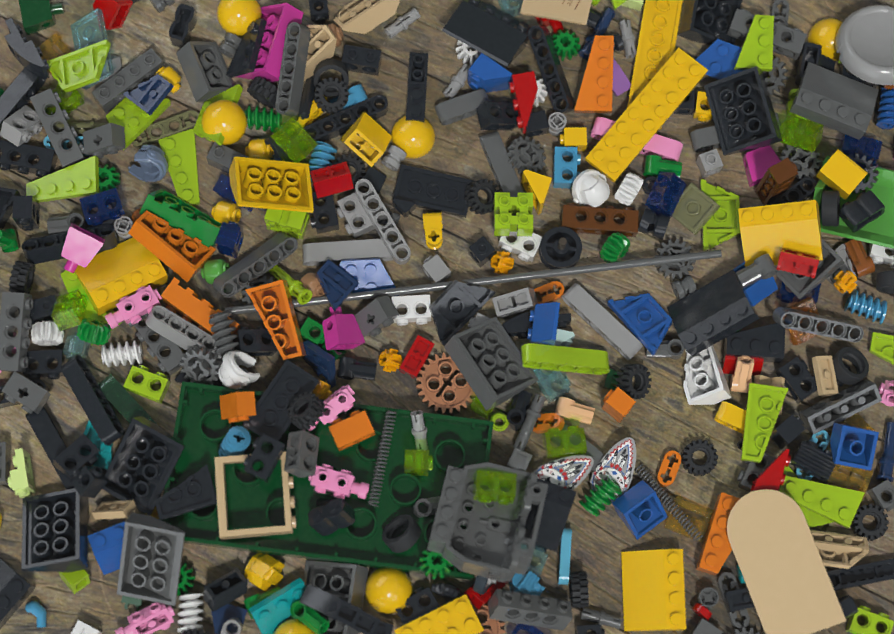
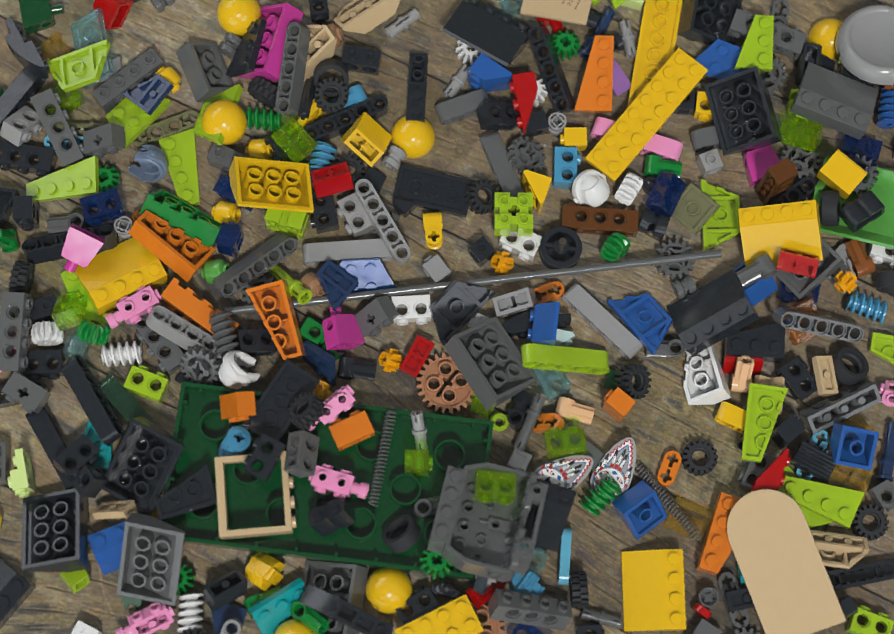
dark azure arm [25,601,47,628] -> none
black brick [169,4,197,48] -> none

